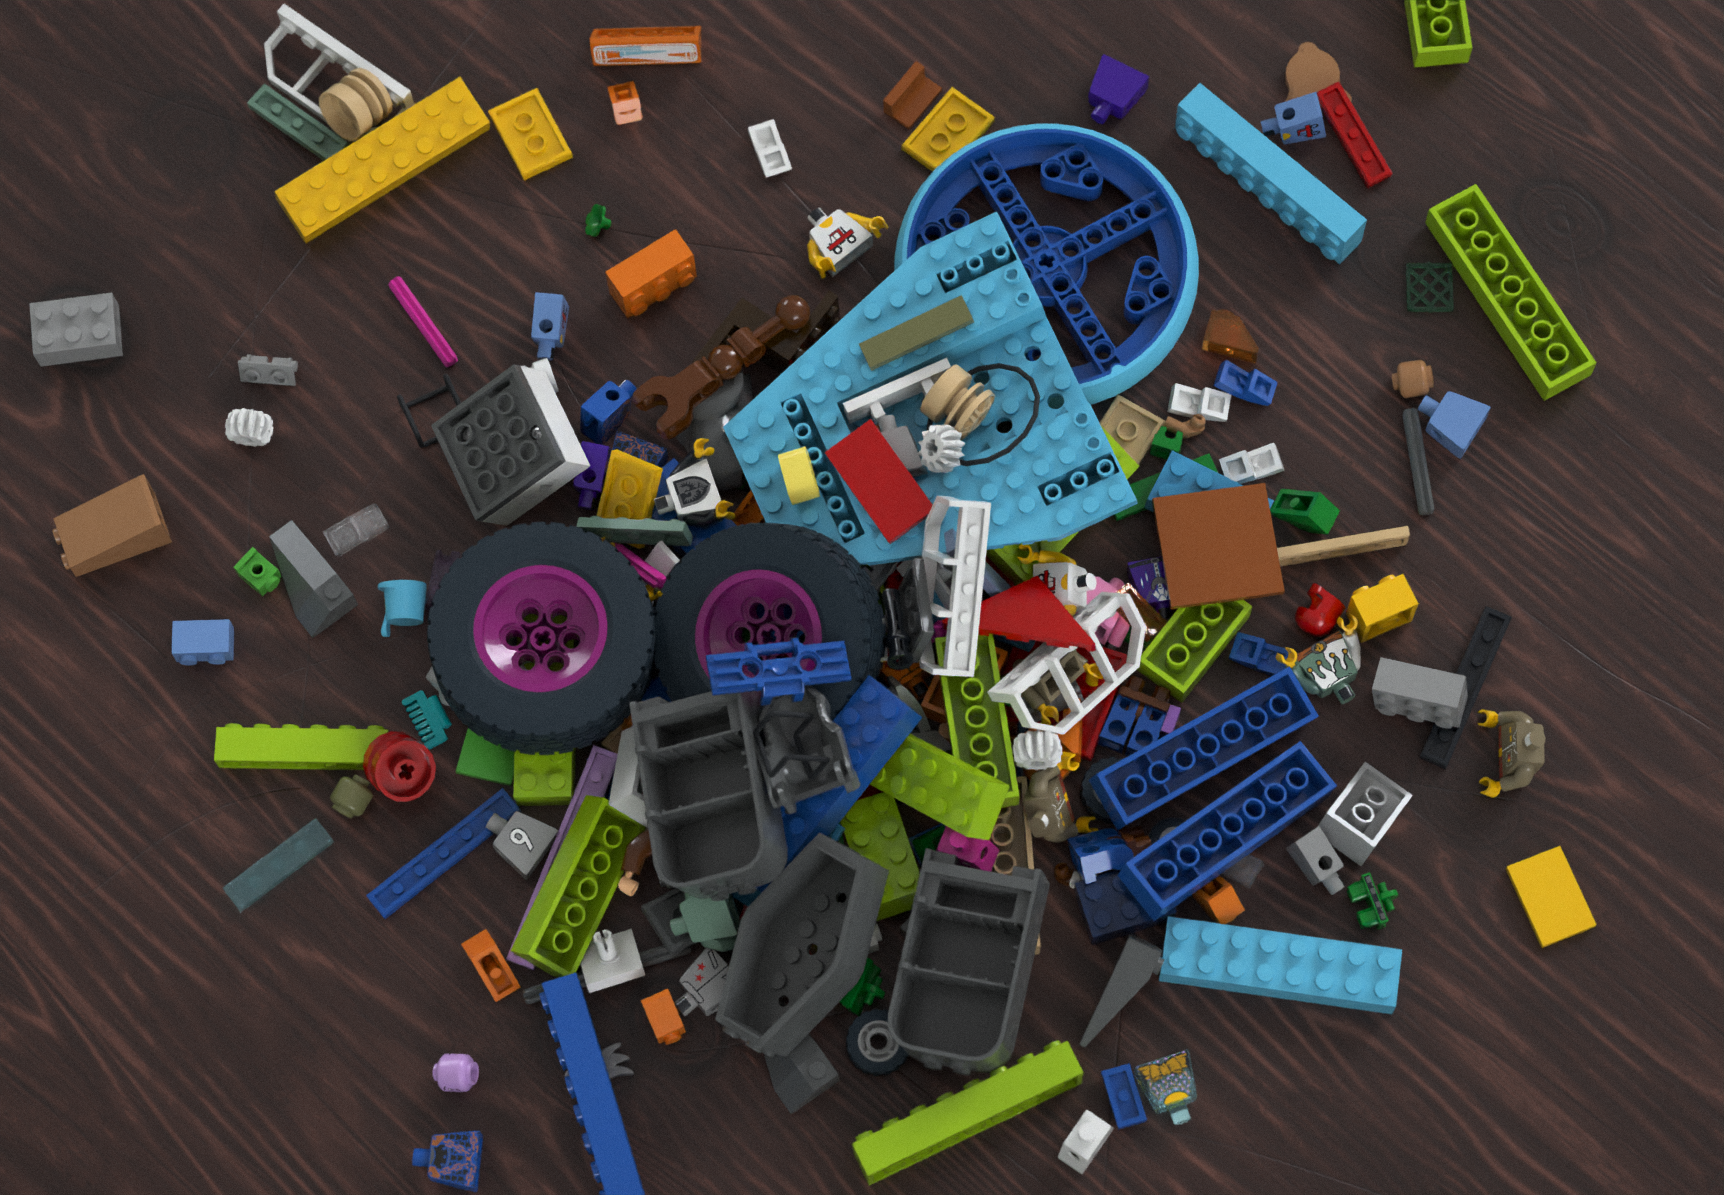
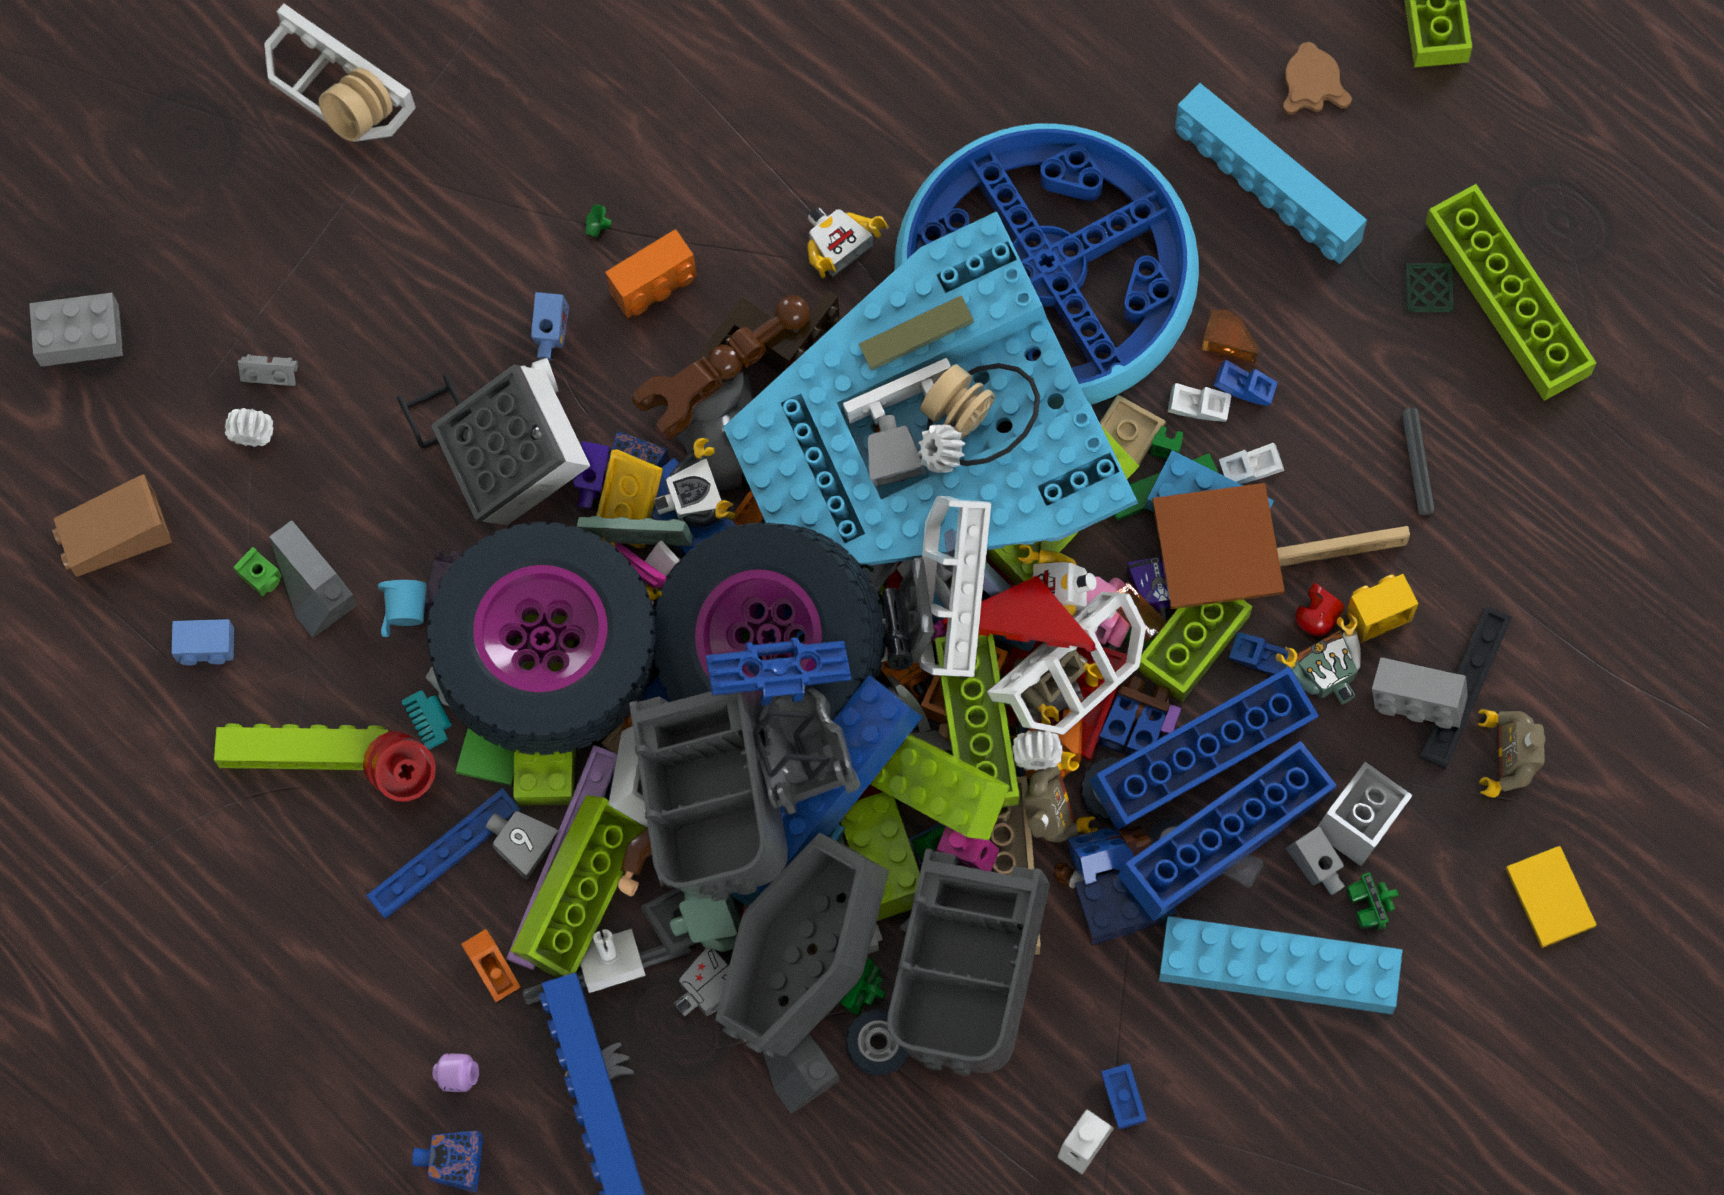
clear light blue tile [223,818,334,912] -> none
sand green plate [247,83,349,161] -> none
yellow brick [274,77,490,244] -> none
clear slope [323,503,389,556] -> none
olive head [330,774,373,819] -> none
dark pink axle [389,277,458,367] -> none
yellow tile [488,88,573,180] -> none
blue torso [580,380,636,445] -> none
orange slope [590,26,701,66] -> none
orange slope [607,81,642,125] -> none
orange slope [641,989,686,1045] -> none
white slope [747,119,792,178] -> none
light yellow beam [778,446,820,505] -> none
red tile [824,419,933,544] -> none
lime brick [852,1040,1084,1186] -> none
dark orange panel [883,61,942,130] -> none
yellow tile [901,87,995,172] -> none
dark grey wedge [1079,932,1165,1047] -> none
dark purple torso [1088,54,1149,124] -> none
torso [1134,1049,1197,1125] -> none
medium nougat arm [1164,414,1206,439] -> none
orange slope [1192,875,1245,925] -> none
medium blue torso [1261,92,1326,144] -> none
green slope [1270,489,1340,535] -> none
red tile [1317,81,1393,189] -> none
medium nougat head [1392,360,1434,398] -> none
medium blue torso [1418,391,1491,459] -> none

